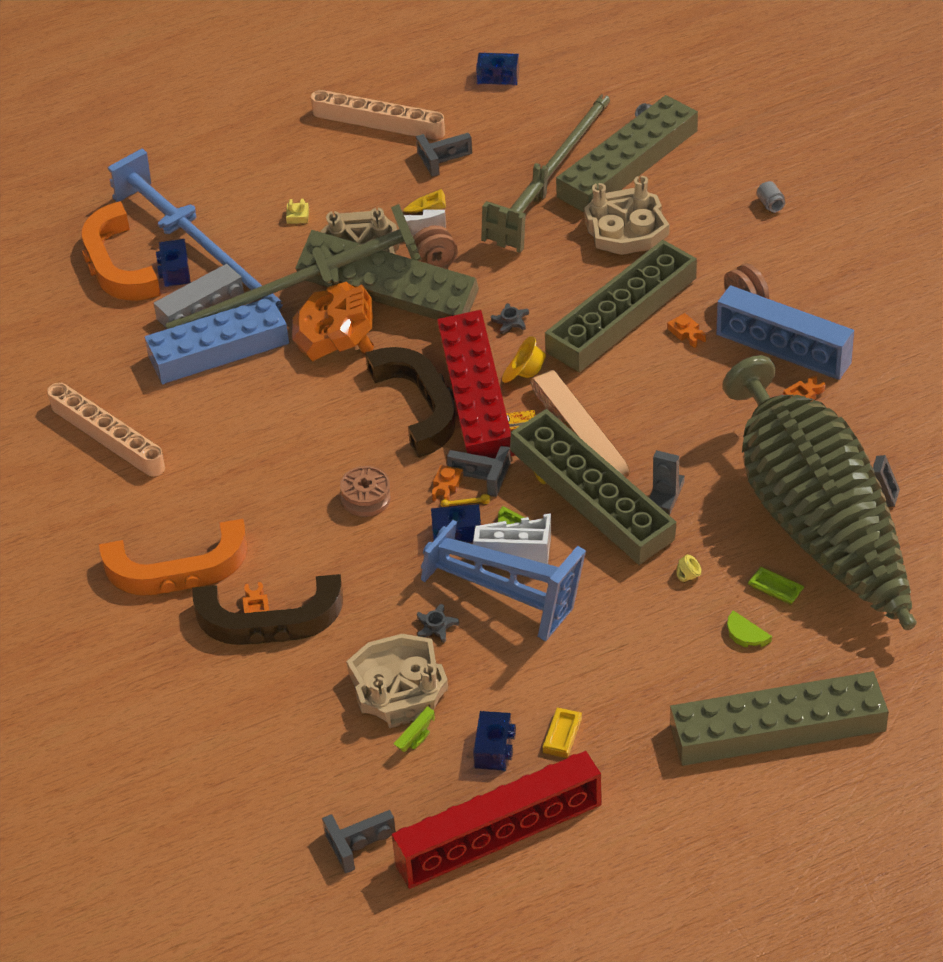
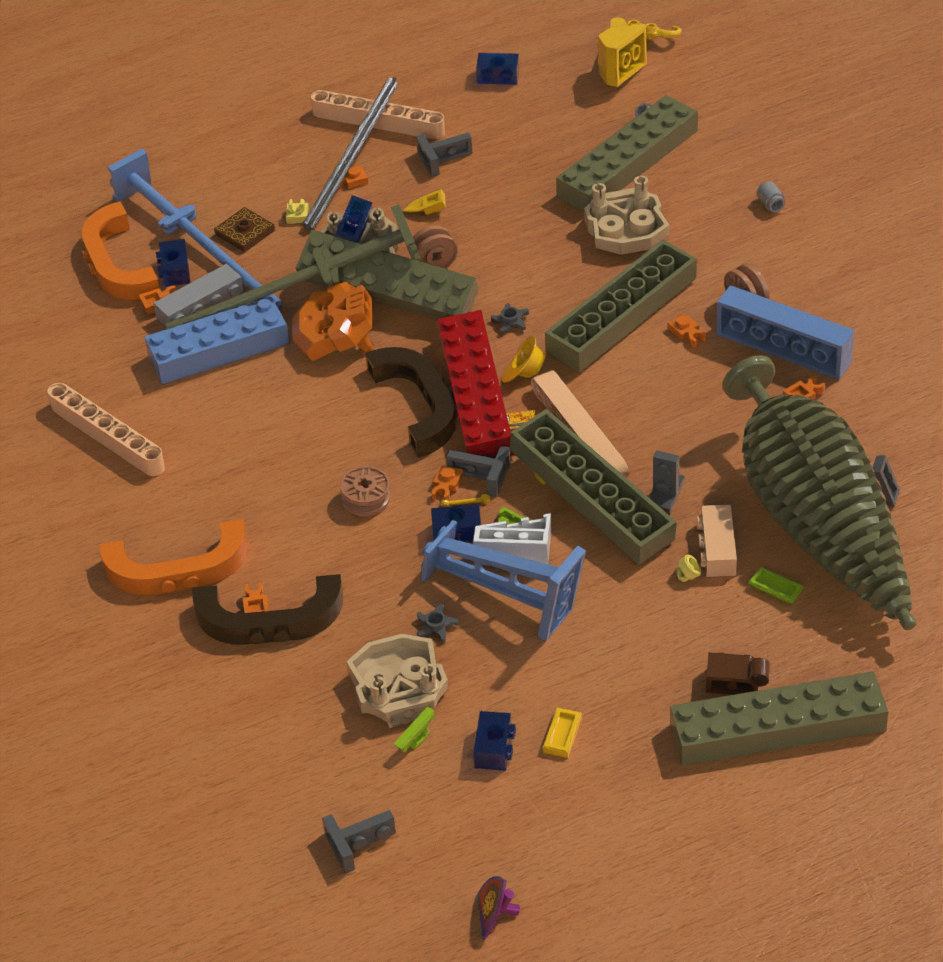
red brick [392,750,602,889] -> none
white slope [404,210,446,237] -> none
olive piece [481,94,610,253] -> none
lime tile [727,610,772,647] -> none
none -> orange plate [139,286,176,314]
none -> reddish brown plate [214,207,275,252]
none -> dark grey axle [303,77,398,231]
none -> orange plate [329,165,368,190]
none -> clear blue brick [336,195,373,243]
none -> shield [478,876,520,940]
none -> yellow slope [597,17,682,87]
none -> light nougat brick [697,505,737,577]
none -> reddish brown hinge [706,652,770,695]

